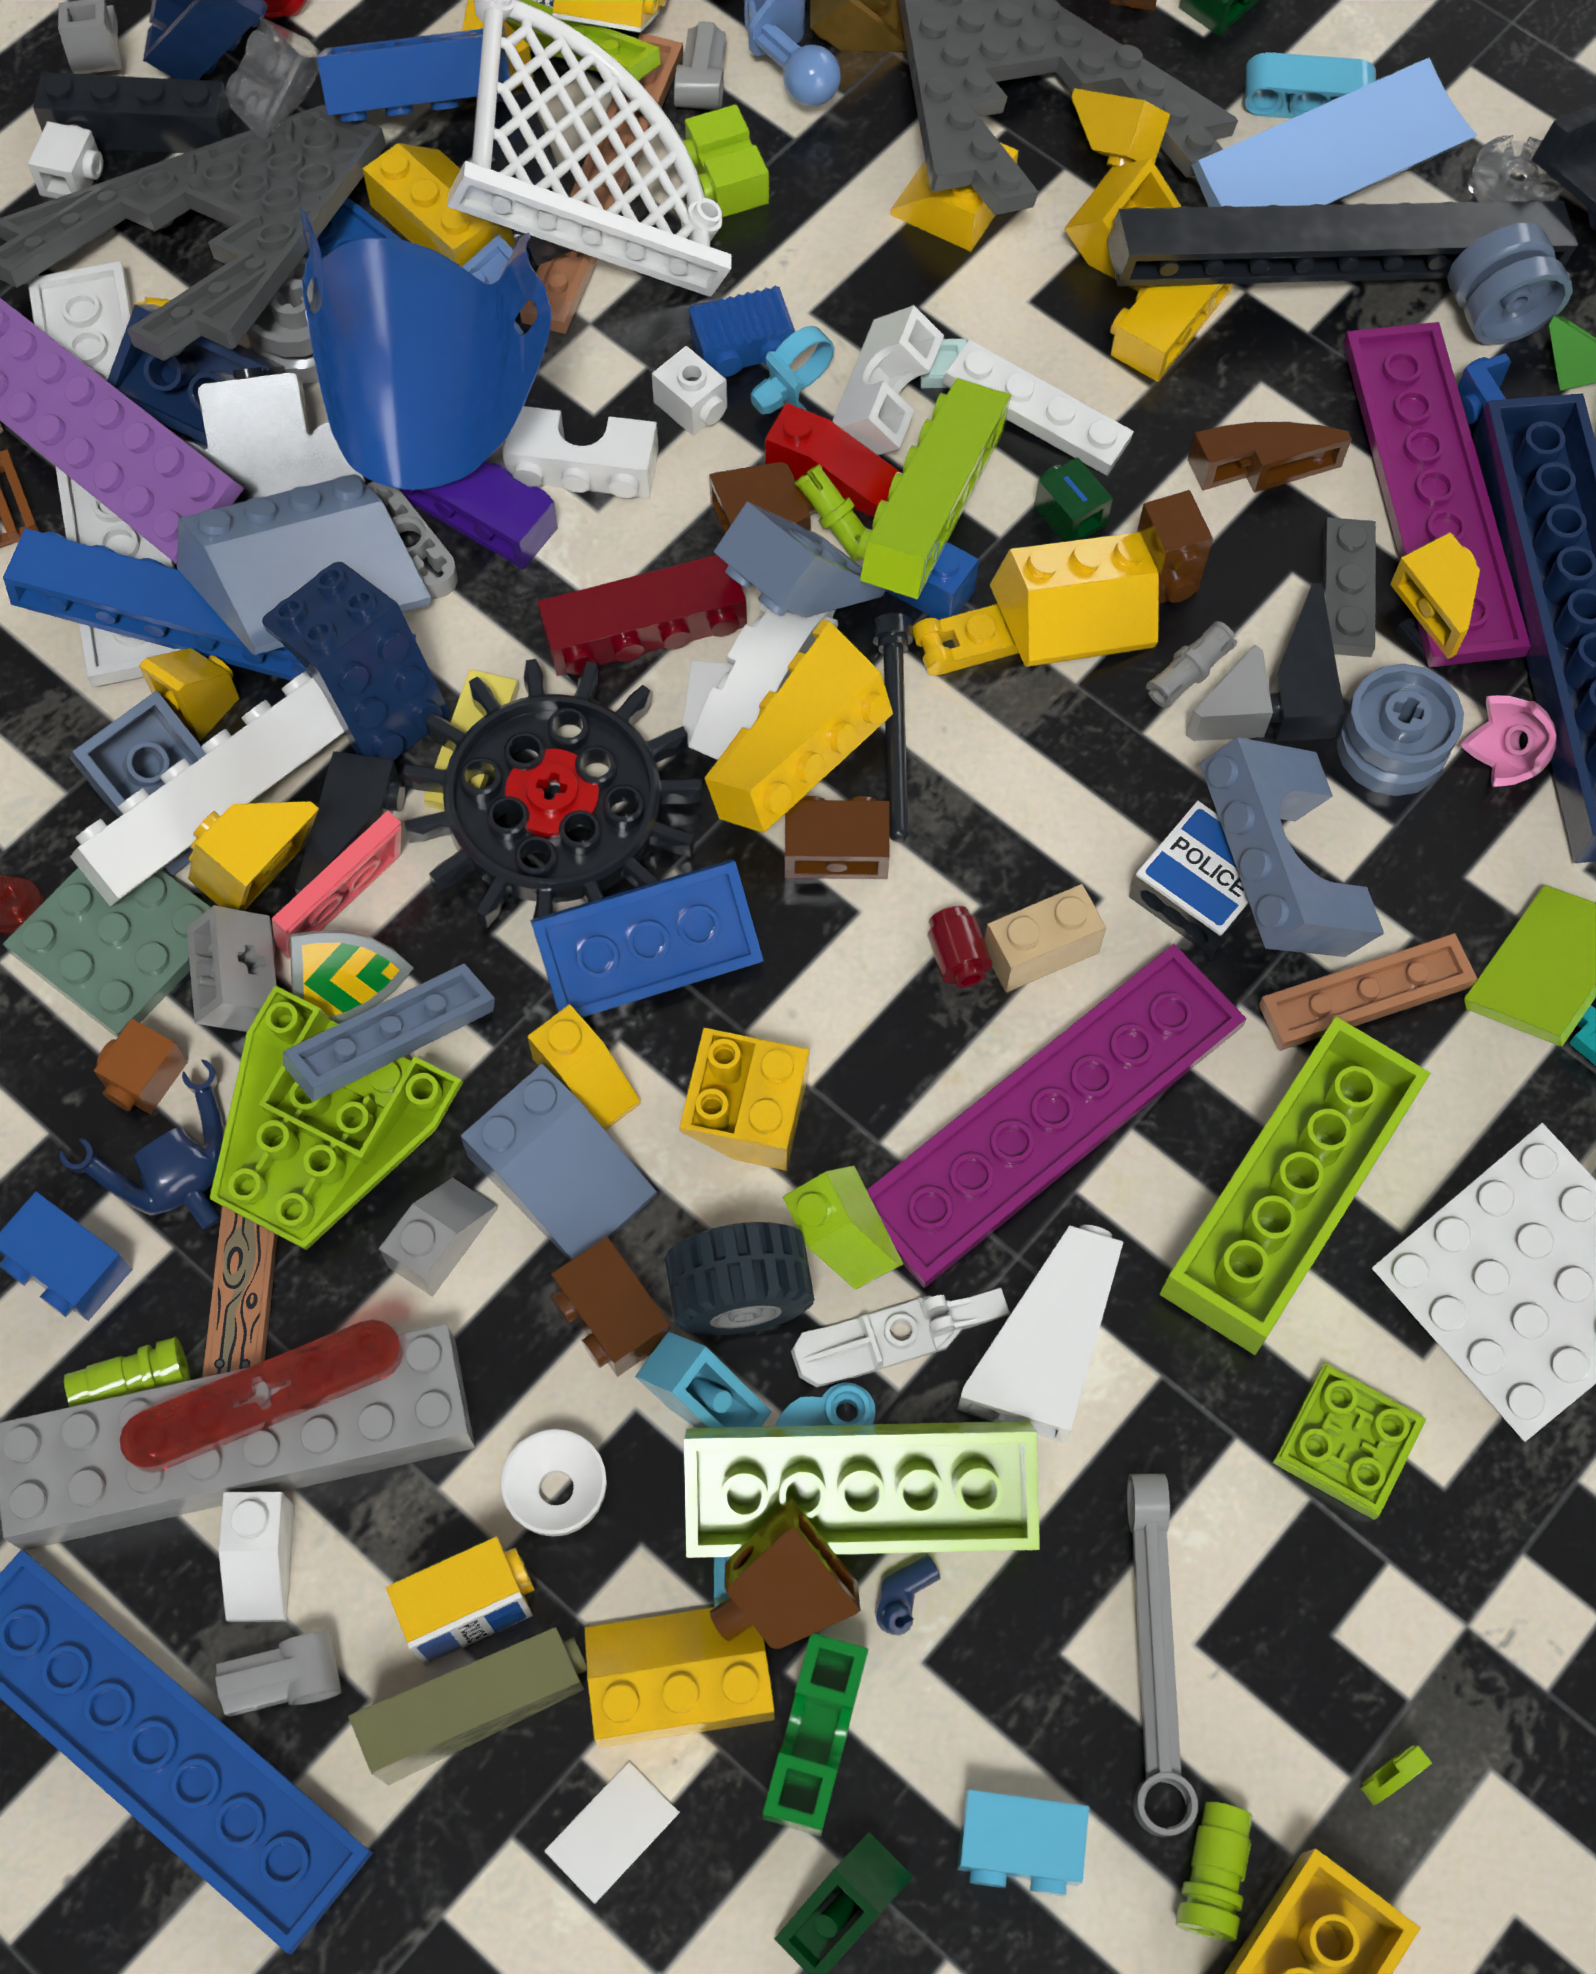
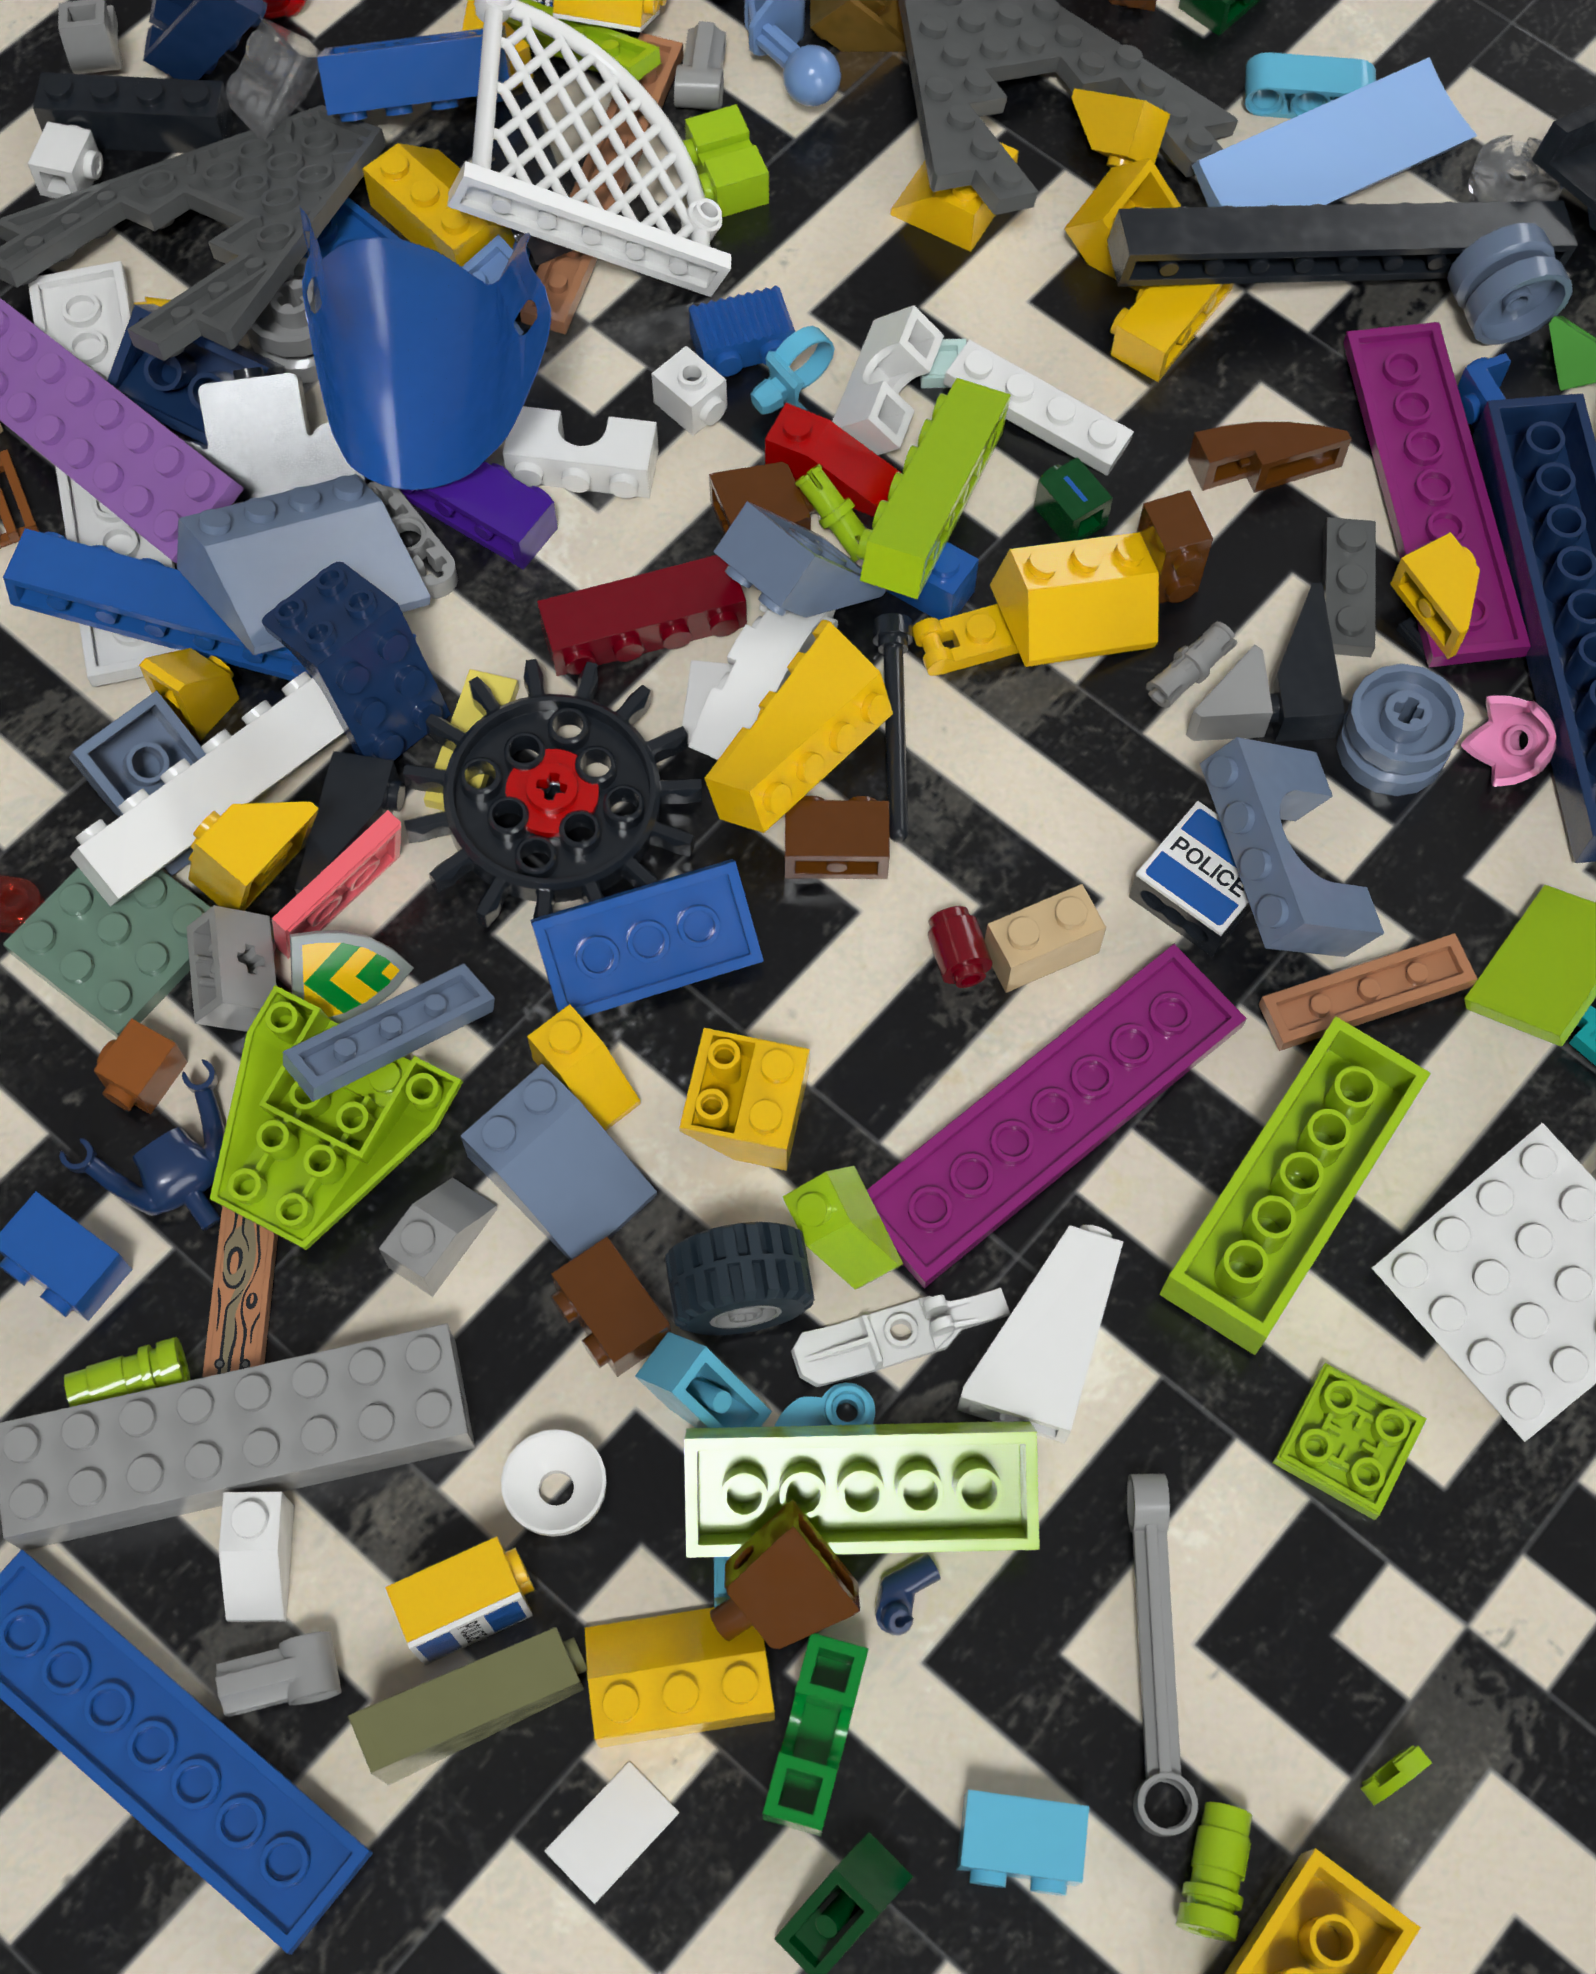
clear red piece [120,1319,403,1473] -> none

